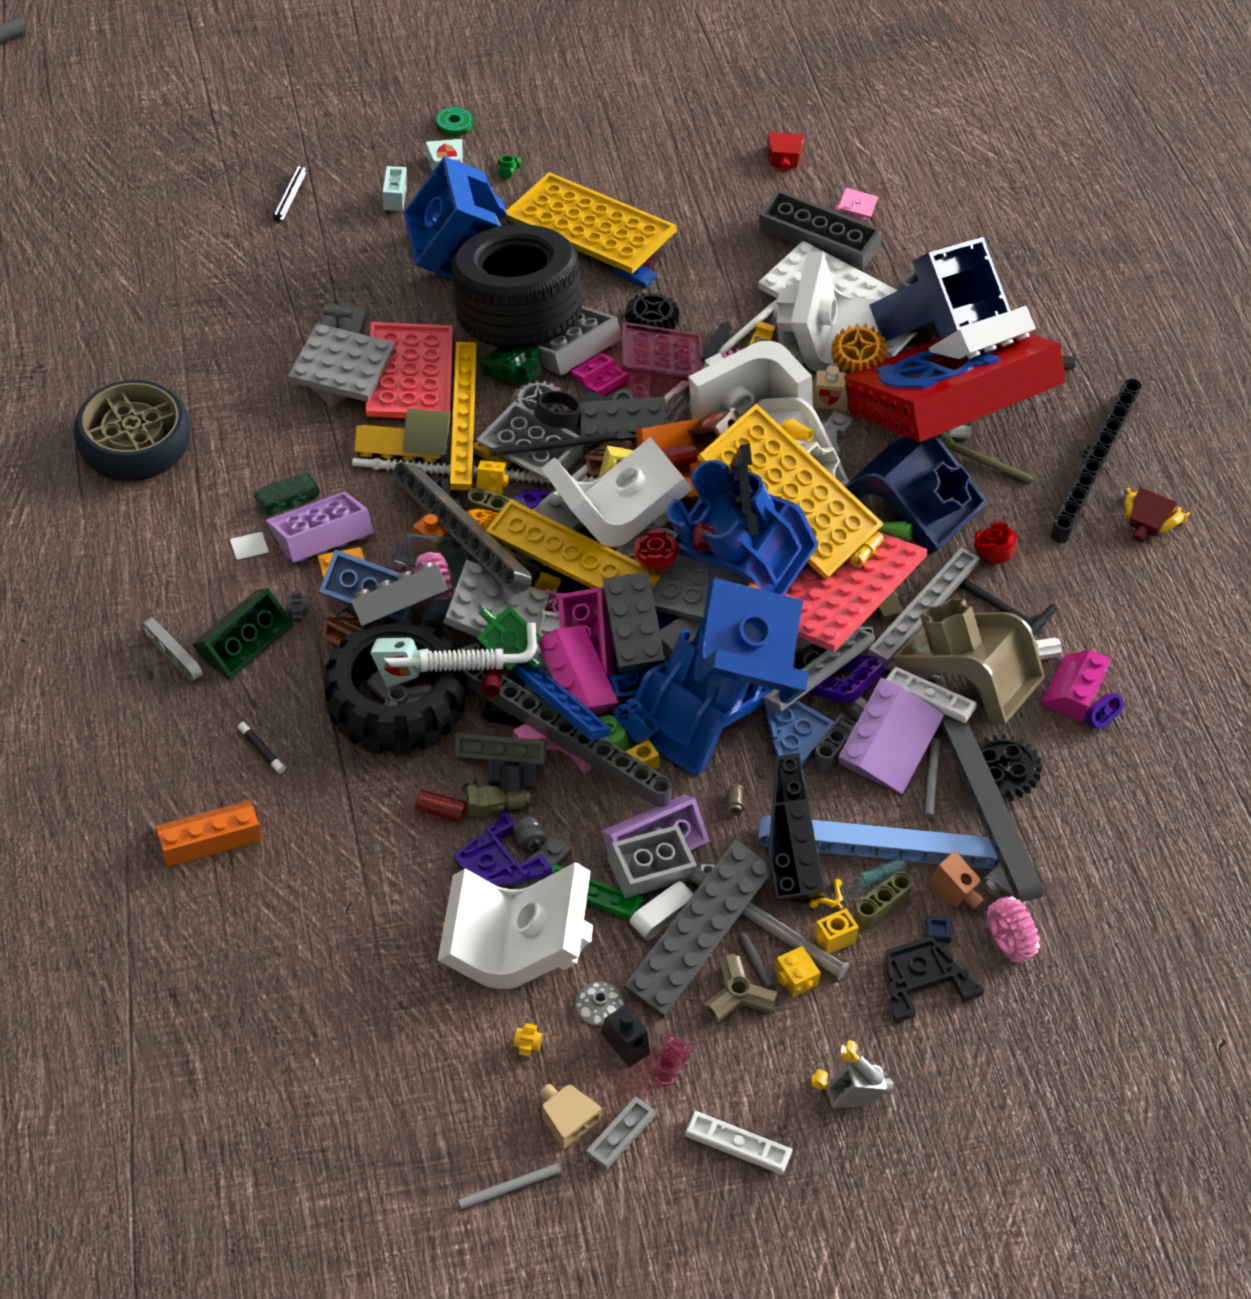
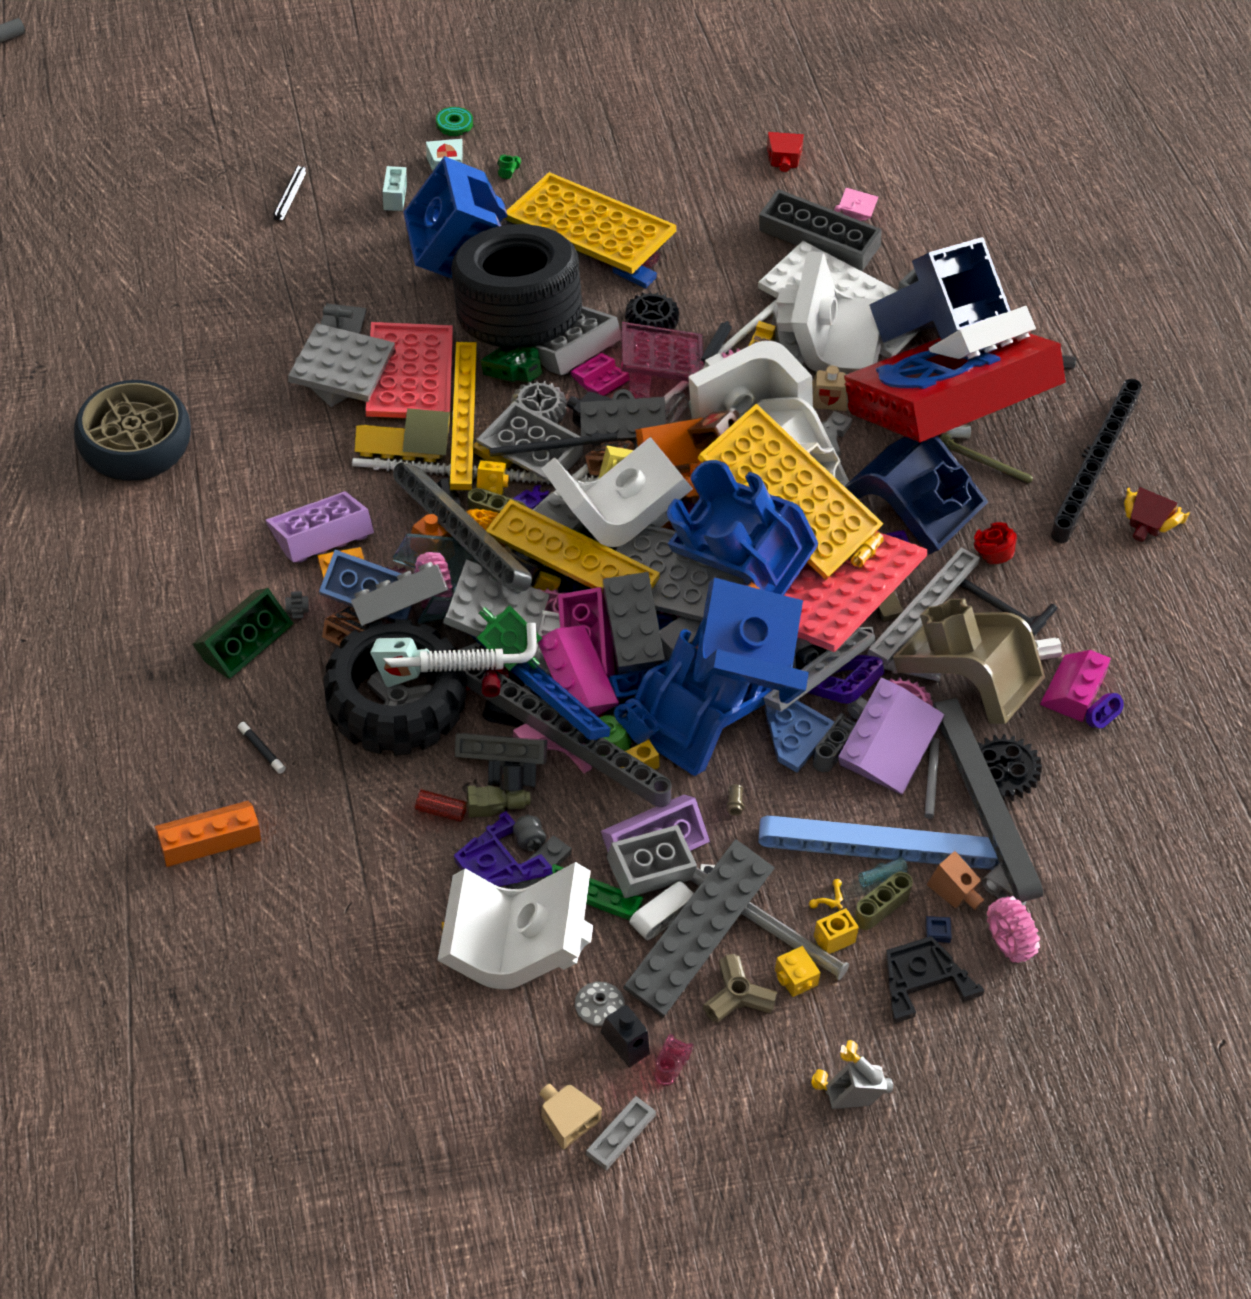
light grey beam [141,617,203,682] -> none
white sticker [230,532,269,560] -> none
clear green beam [254,473,320,516] -> none
light grey bar [457,1163,560,1210] -> none
yellow gear [513,1023,543,1057] -> none
black tyre [534,391,580,428] -> none
red cone [634,530,679,575] -> none
clear red piece [661,443,697,466] -> none
white plate [685,1111,793,1175] -> none
dark red cone [693,522,718,553] -> none
black wing [727,444,758,536] -> none
dark grey piece [738,932,775,989] -> none
black wedge [768,753,825,903] -> none
yellow cone [781,419,814,442] -> none
light orange gear [831,323,887,374] -> none
bright green cone [879,521,913,541] -> none
white plate [886,666,977,723] -> none

